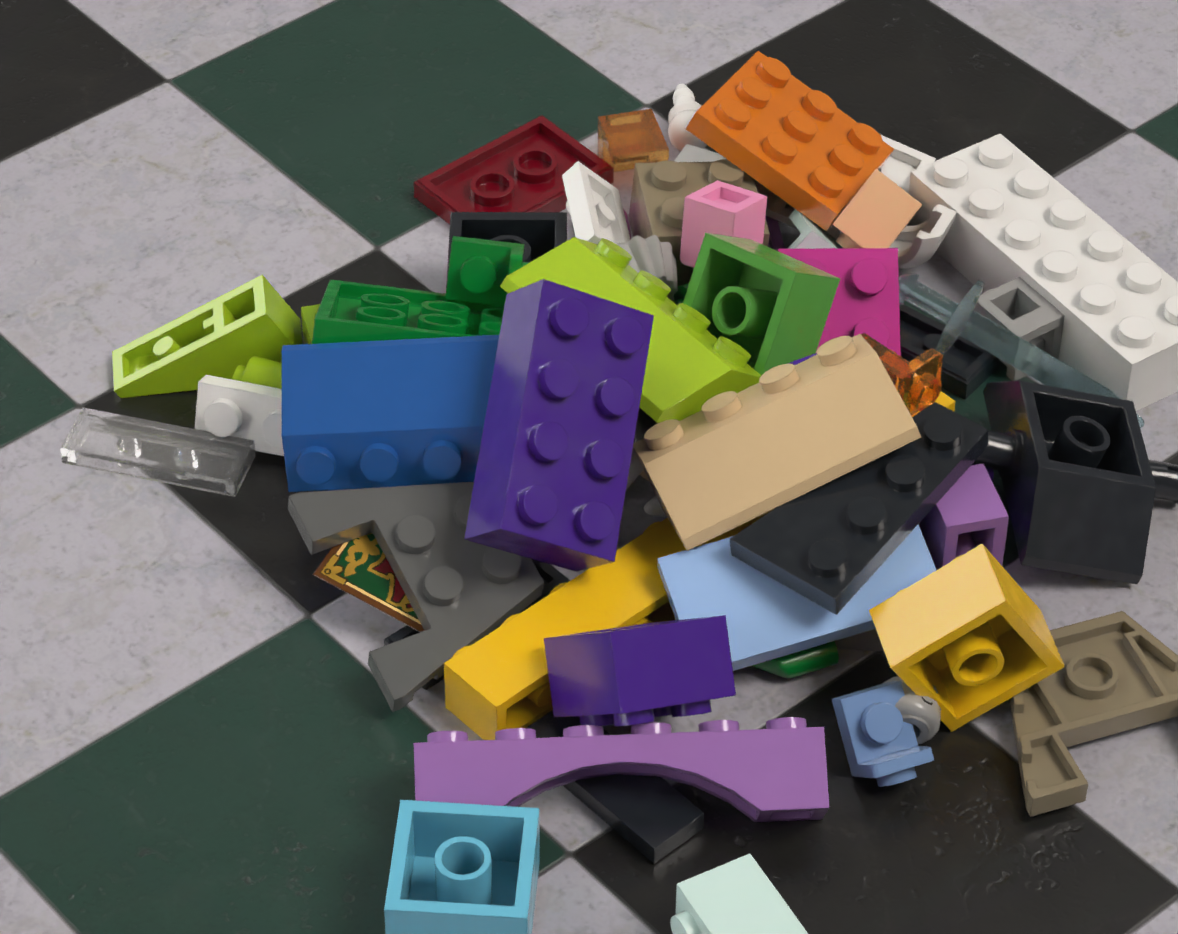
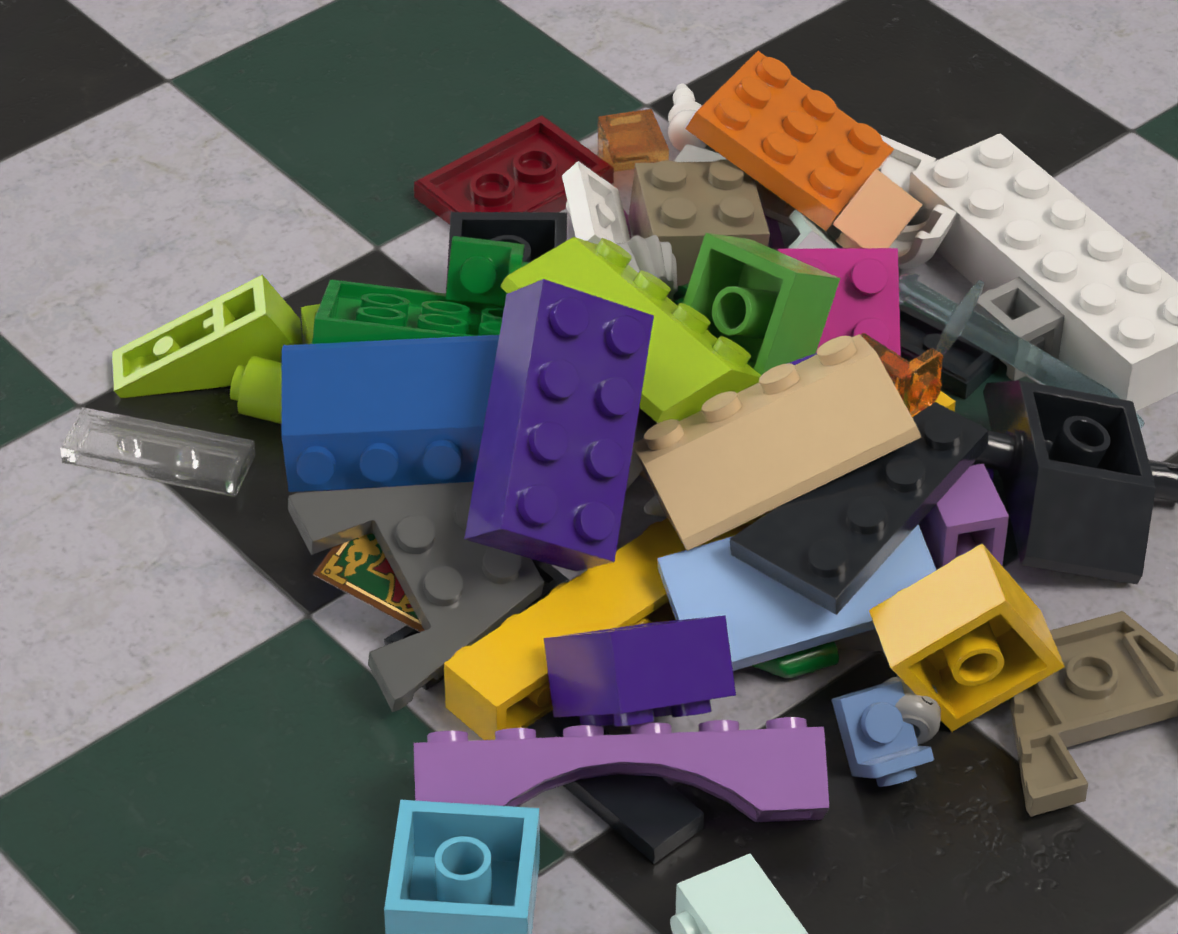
white plate [194,375,284,456] -> none
bright pink panel [680,180,767,268] -> none

